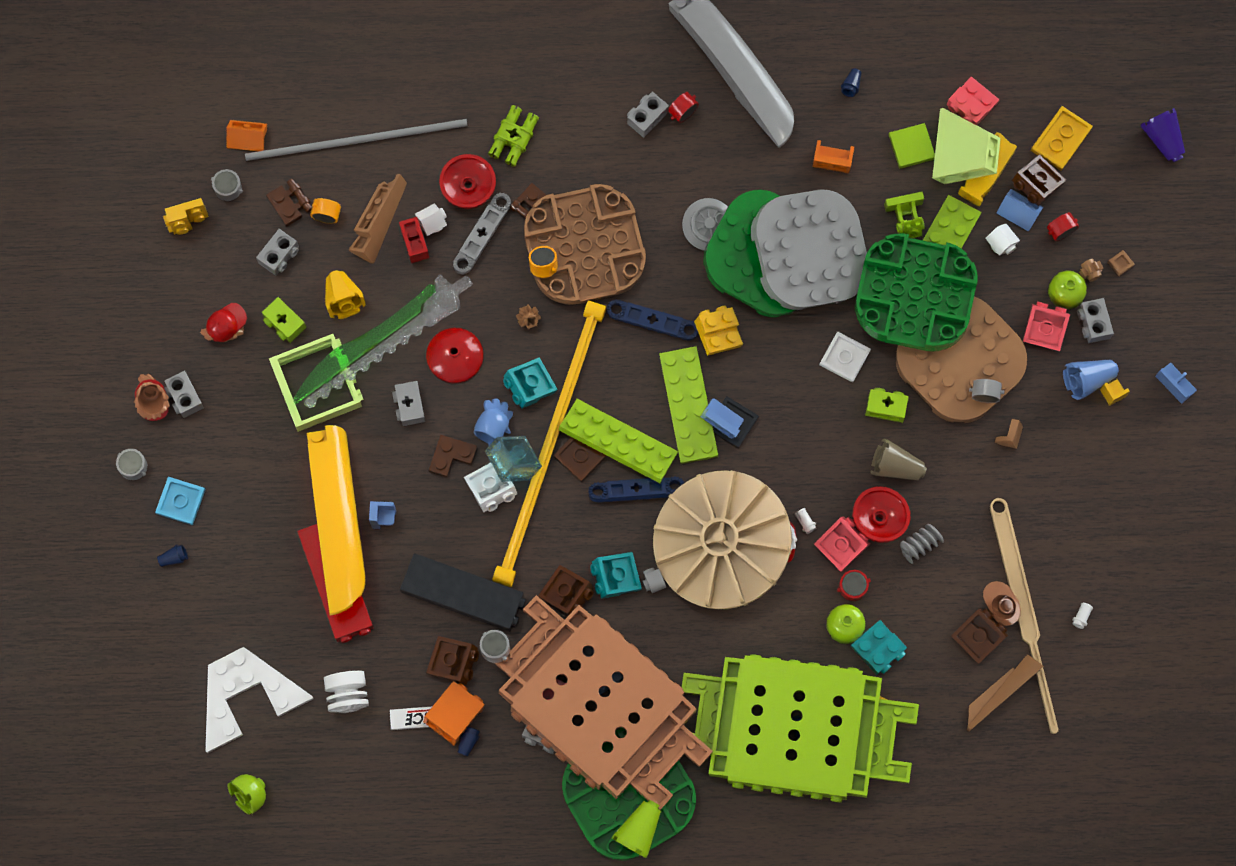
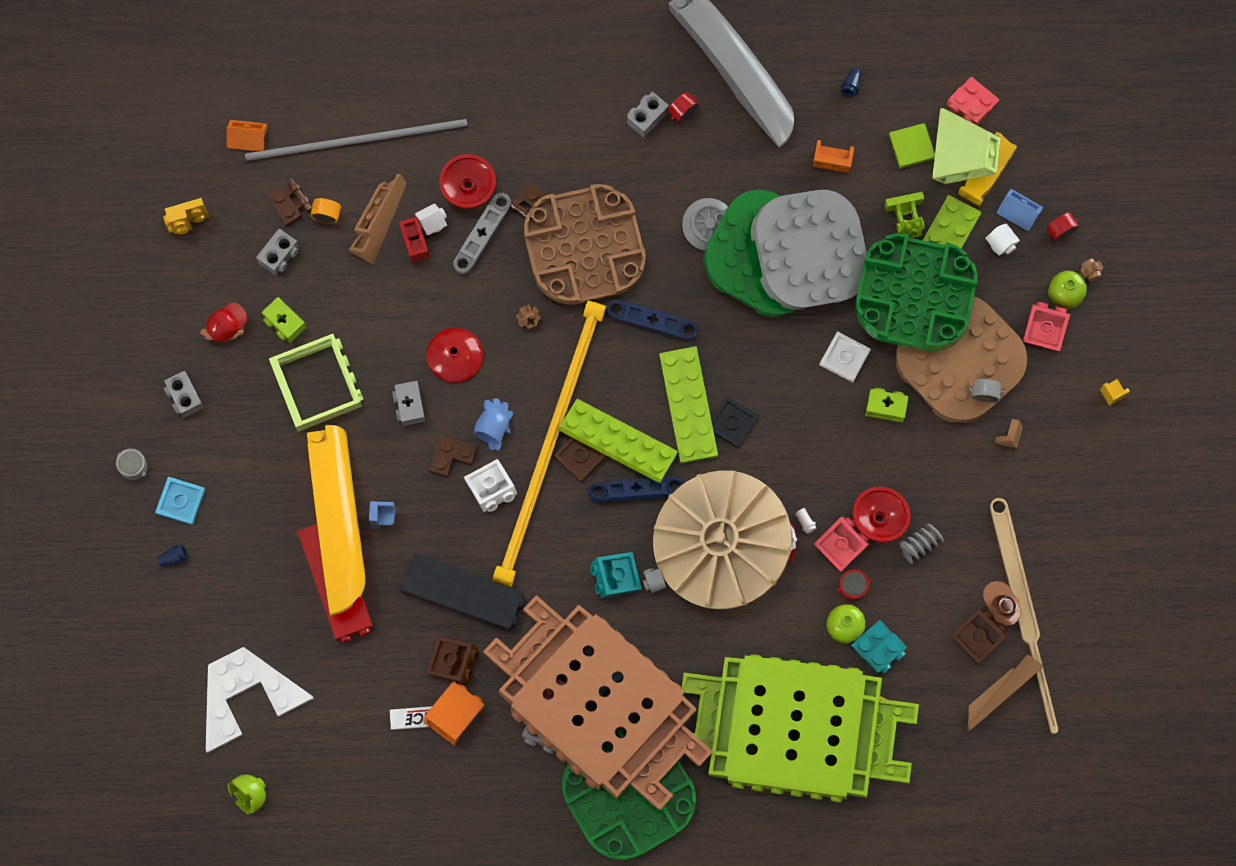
nougat hair [134,374,170,421] -> none
piece [211,169,243,201] -> none
piece [293,274,473,408] -> none
white wheel [324,671,369,713] -> none
yellow cone [325,270,366,319] -> none
dark blue cone [457,726,480,756] -> none
piece [480,630,510,663] -> none
clear light blue brick [485,436,542,482] -> none
lime pin [488,105,539,167] -> none
teal plate [503,357,558,409] -> none
piece [528,246,558,278] -> none
reddish brown plate [538,565,594,617] -> none
lime cone [611,800,661,858] -> none
yellow plate [694,306,743,356] -> none
medium blue panel [700,398,744,439] -> none
dark tan cone [871,438,927,480] -> none
reddish brown plate [1012,155,1066,206] -> none
yellow tile [1030,106,1093,171] -> none
medium blue cone [1063,360,1119,400] -> none
white pin [1072,603,1093,629] -> none
light grey brick [1077,298,1114,343] -> none
medium nougat tile [1107,250,1135,277] -> none
dark purple cone [1140,108,1185,163] -> none
medium blue panel [1155,362,1197,404] -> none

